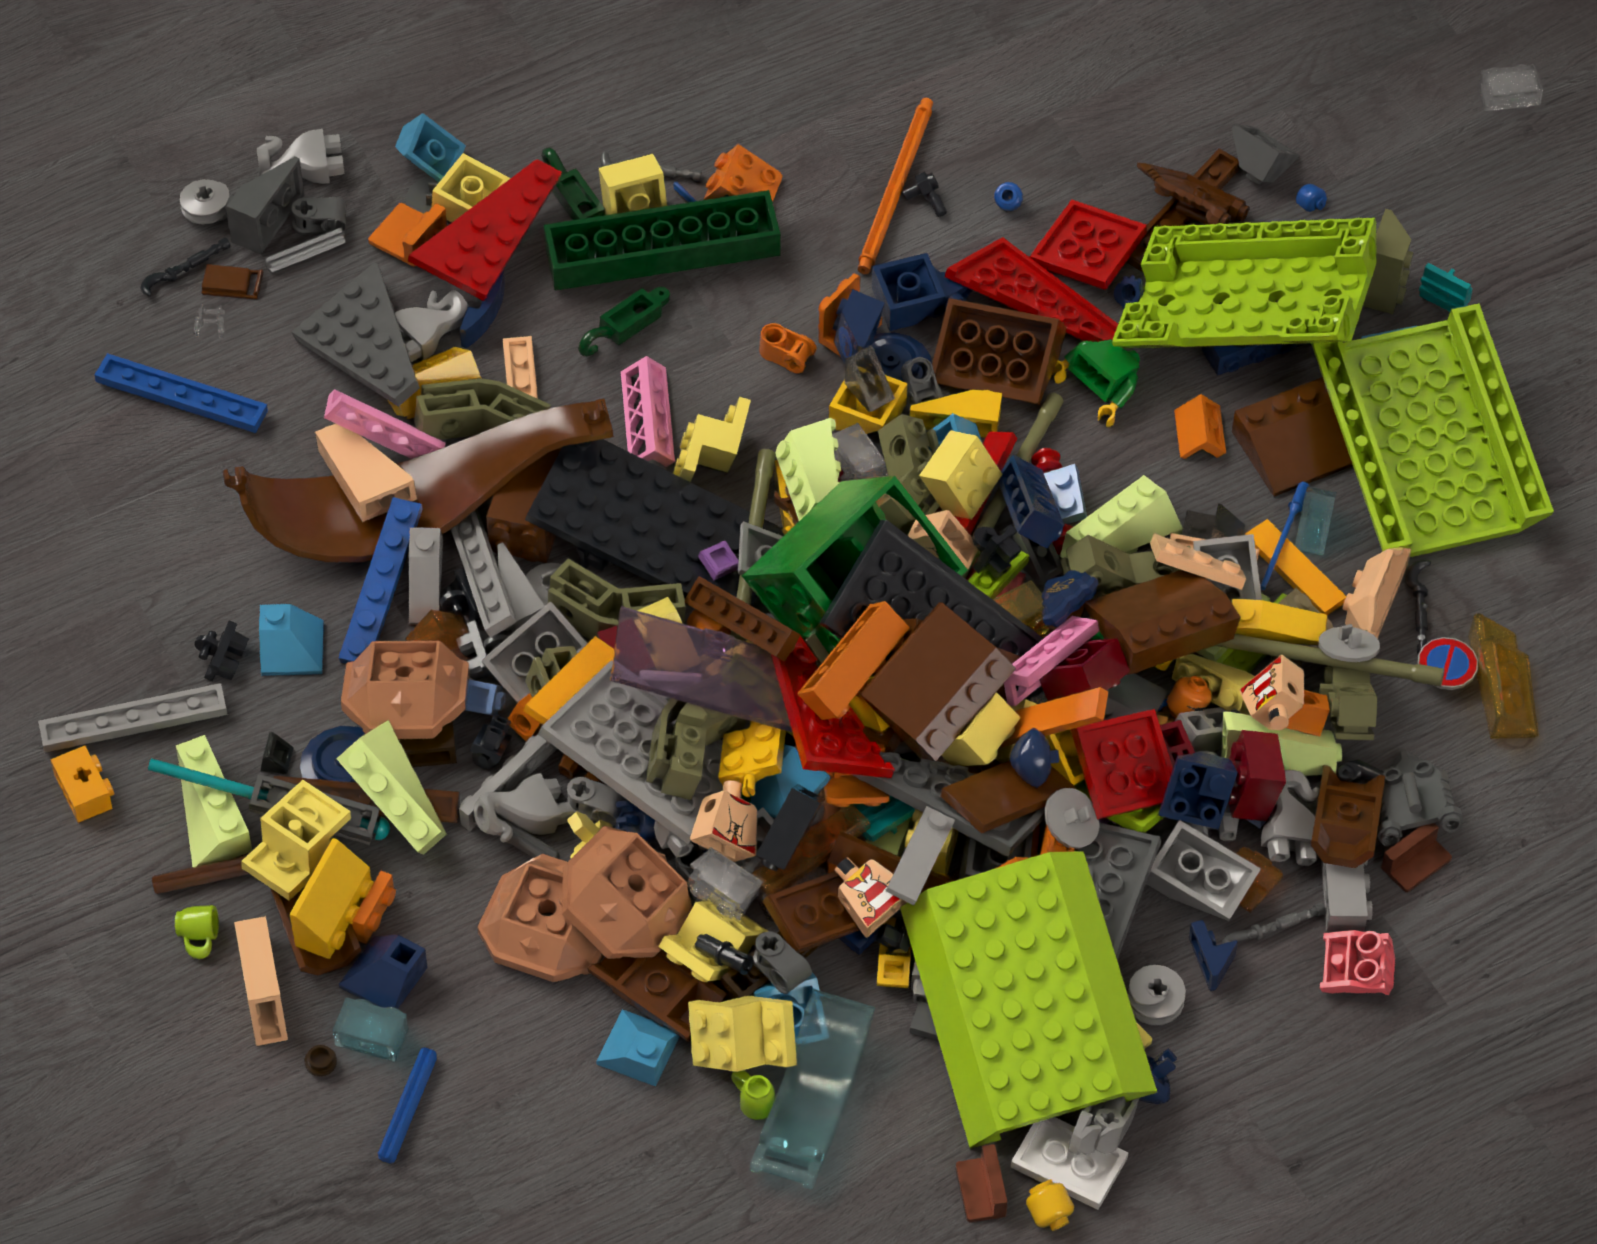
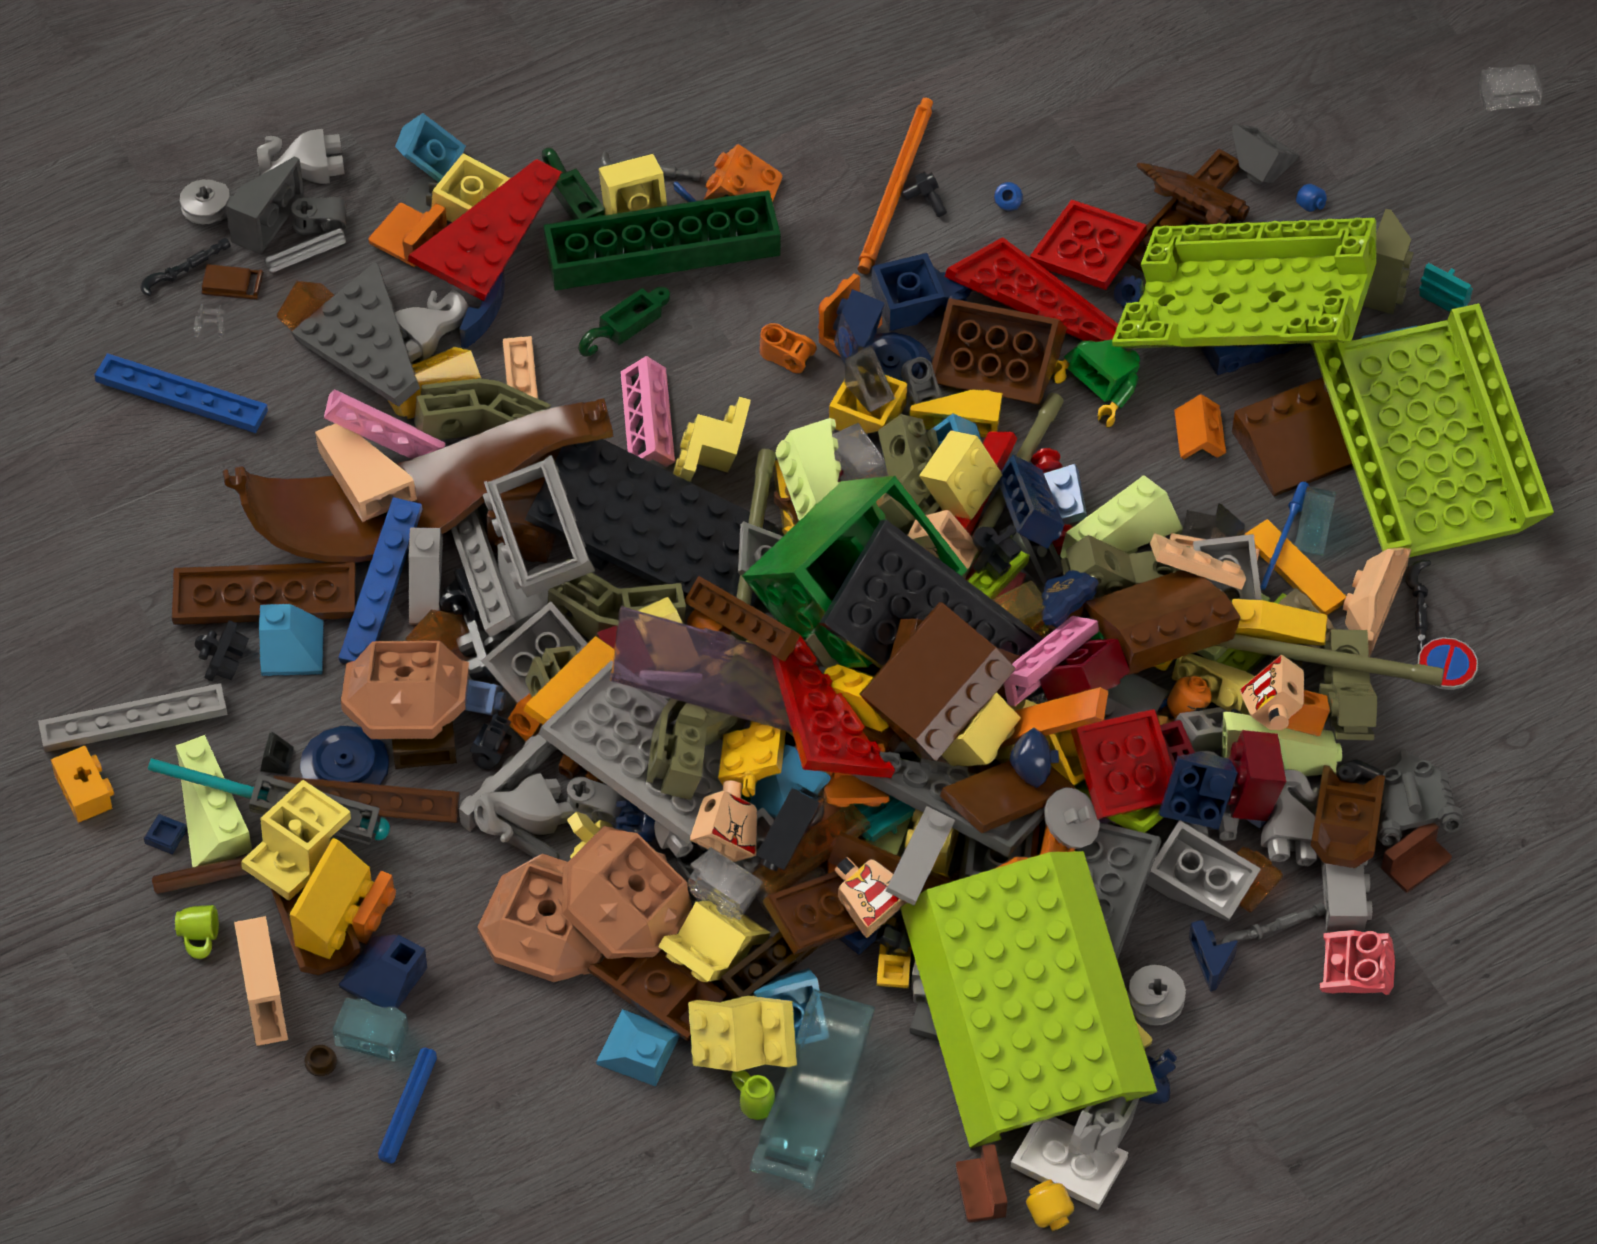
yellowish green wedge [336,720,447,855] -> none
black axle [695,934,754,975] -> none
medium lavender tile [698,541,739,580] -> none
dark grey piece [753,931,812,994] -> none
orange brick [797,601,910,720] -> none
light grey piece [1319,624,1380,662] -> none
clear yellow slope [1468,613,1539,739] -> none
none -> dark blue tile [144,814,187,855]
none -> reddish brown plate [172,562,356,625]
none -> clear orange slope [277,281,335,331]
none -> light grey window [483,455,595,597]

